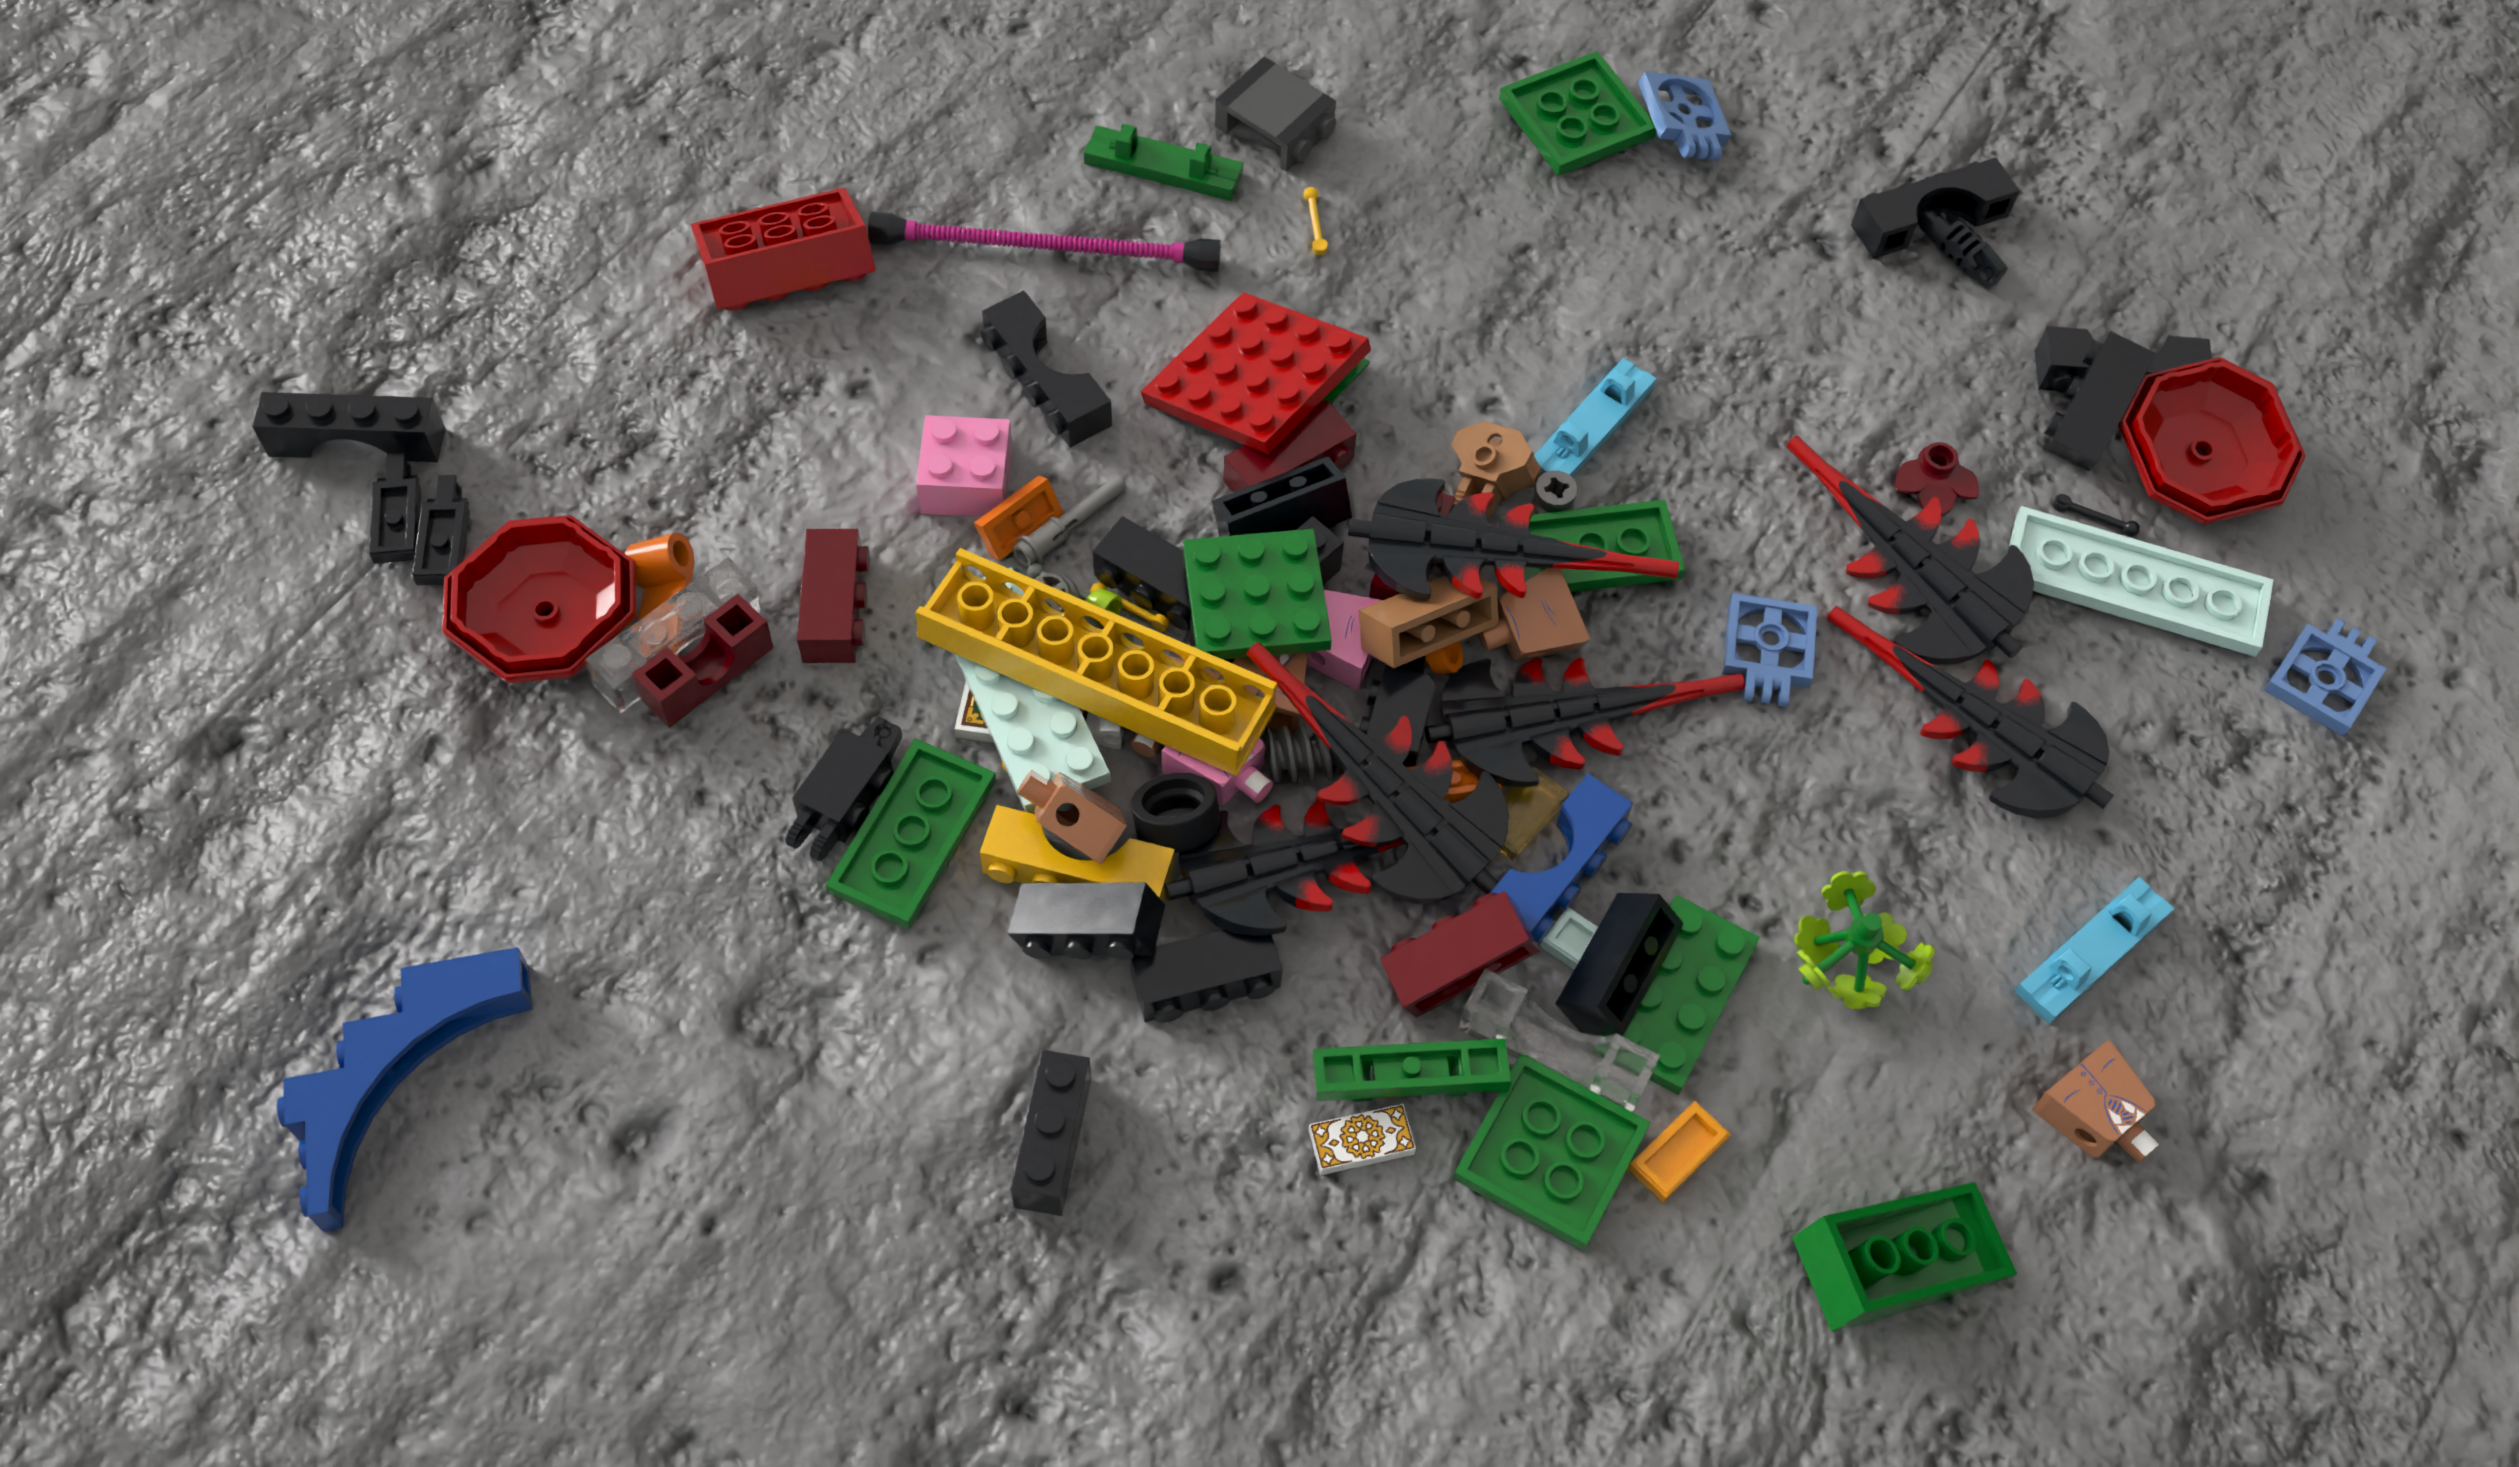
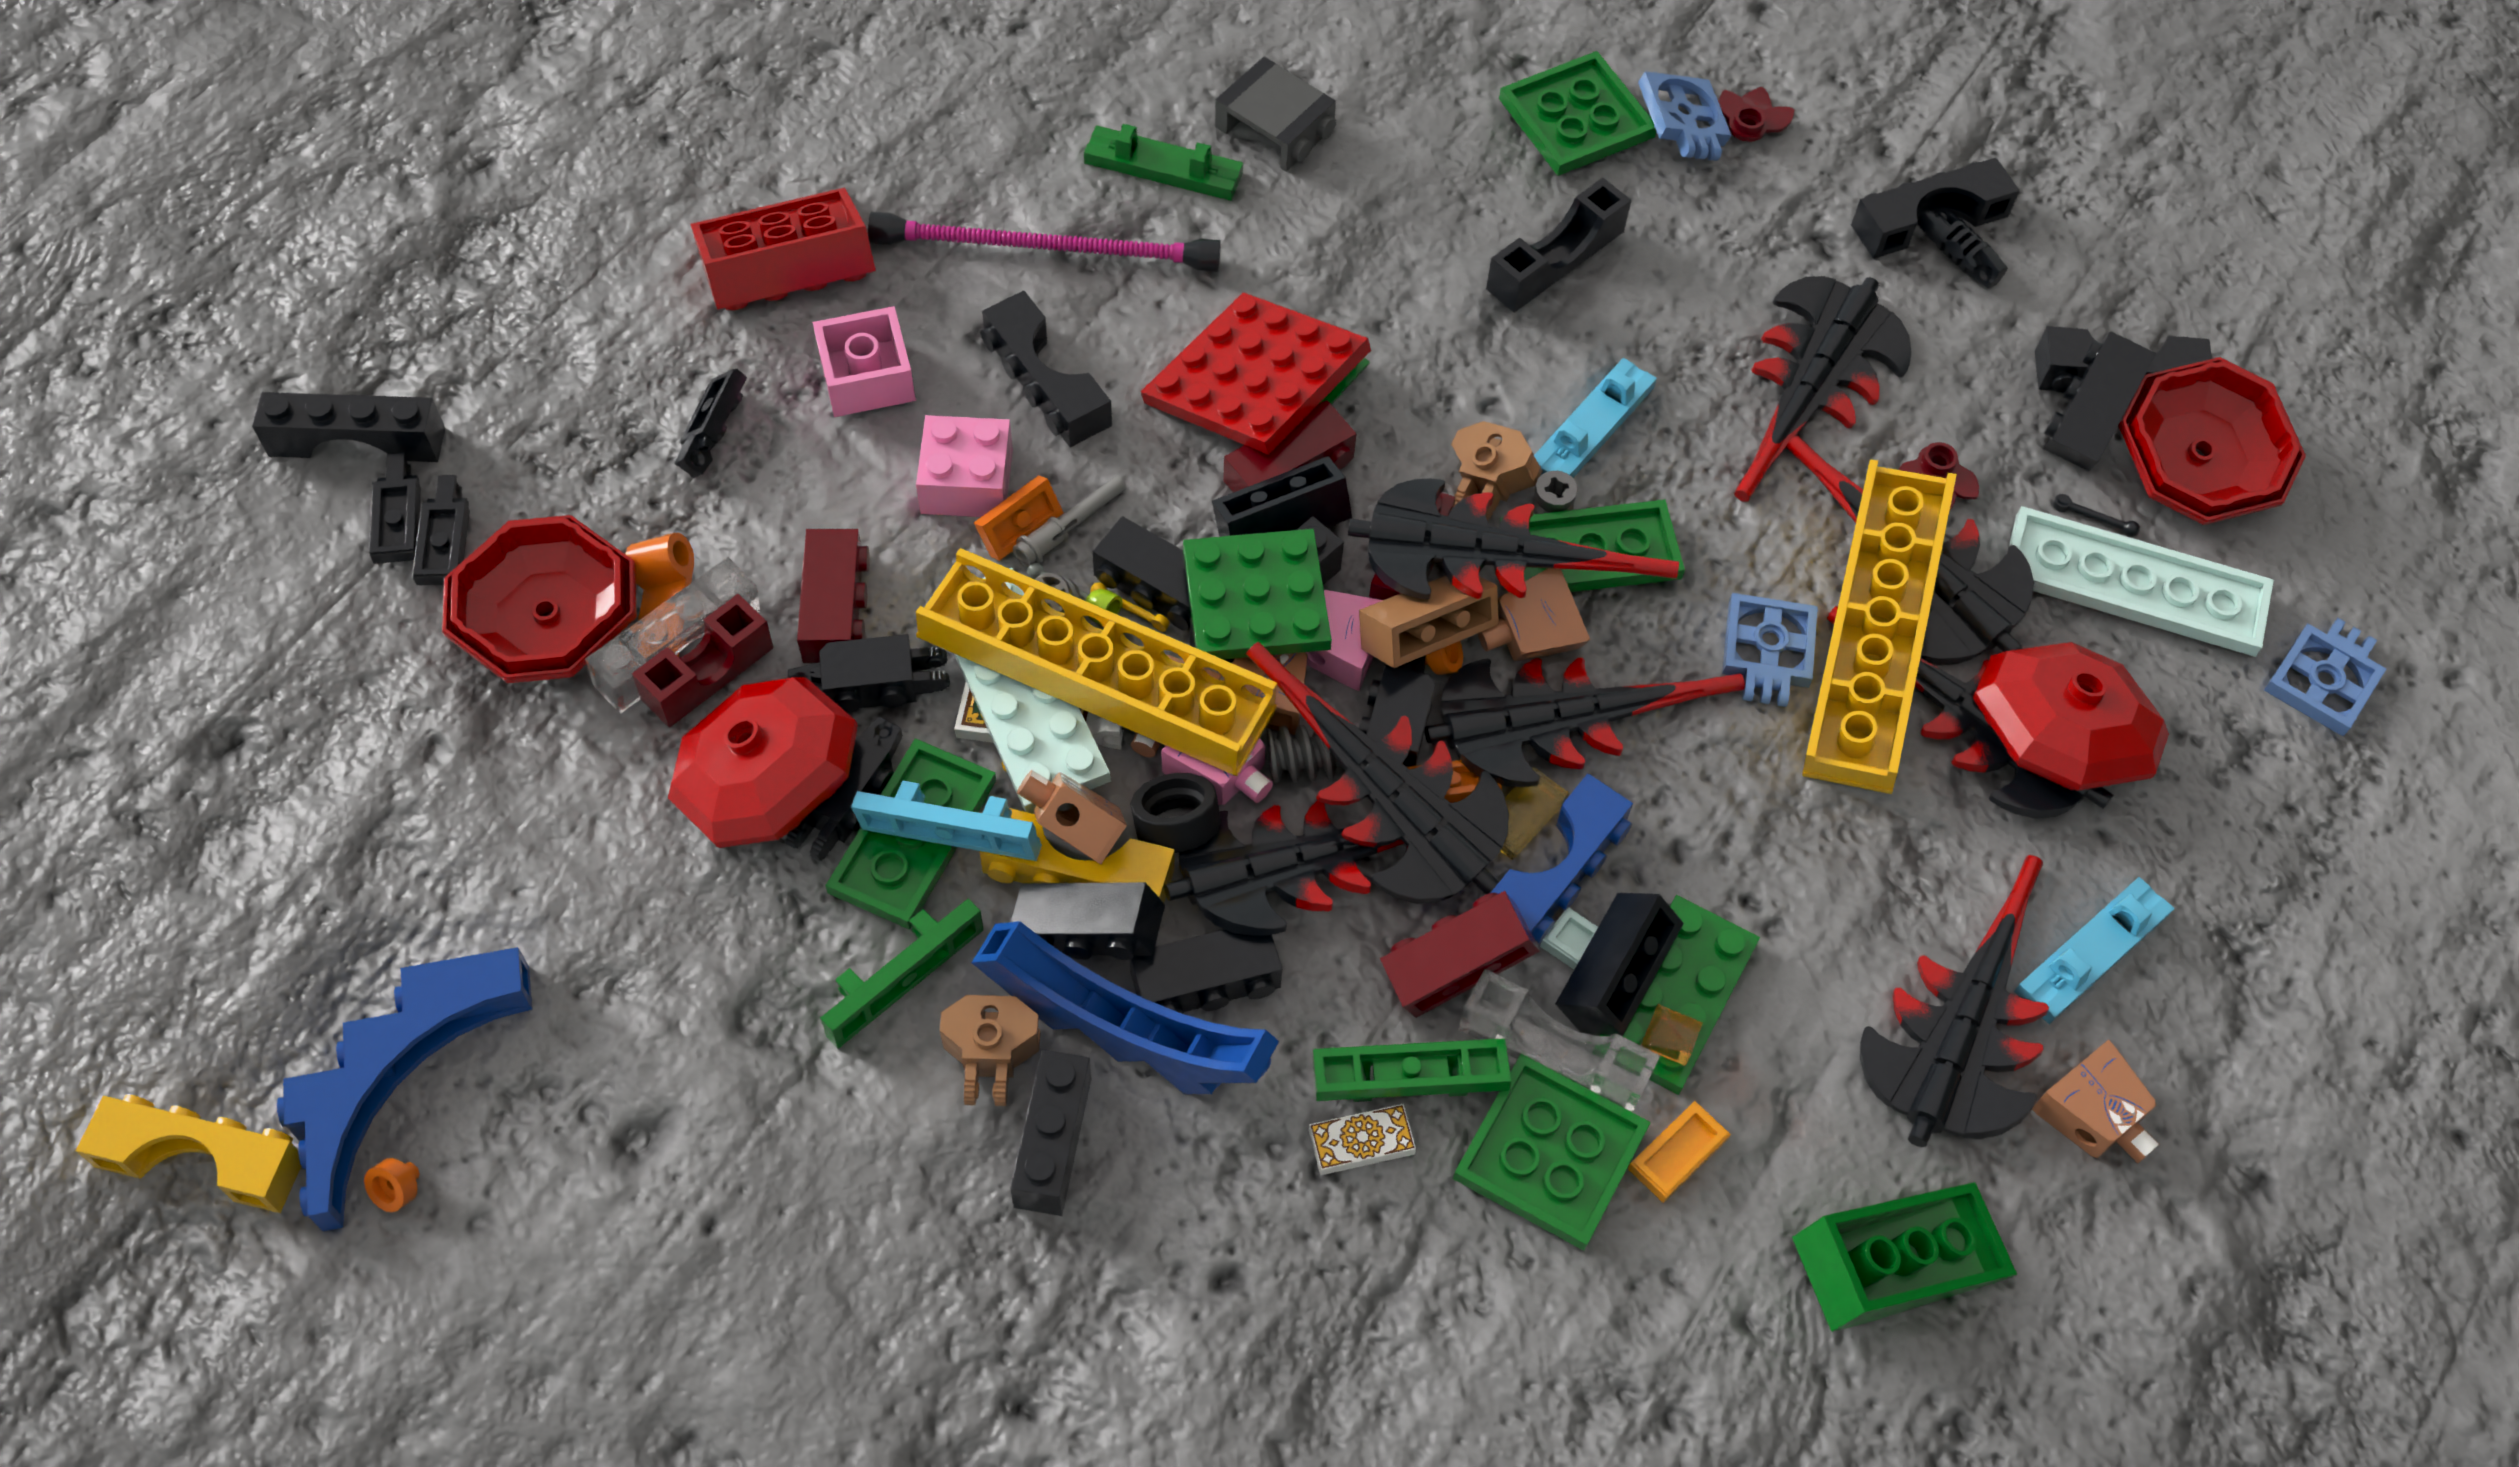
yellow hinge [1303,187,1328,256] -> none
lime plant [1794,871,1935,1009] -> none
none -> yellow arch [75,1094,302,1213]
none -> orange tile [364,1158,420,1212]
none -> red rock [668,677,858,848]
none -> black hinge [674,368,747,478]
none -> black hinge [788,634,950,713]
none -> bright pink brick [812,306,916,417]
none -> green hinge [820,898,984,1049]
none -> medium azure hinge [851,781,1042,861]
none -> medium nougat hinge [940,995,1041,1106]
none -> blue arch [971,921,1279,1094]
none -> black arch [1486,178,1632,313]
none -> clear orange slope [1641,1004,1703,1066]
none -> dark red plate [1718,86,1794,142]
none -> black animal [1734,276,1912,502]
none -> yellow tile [1802,459,1957,794]
none -> black animal [1860,855,2049,1147]
none -> red rock [1973,642,2169,791]

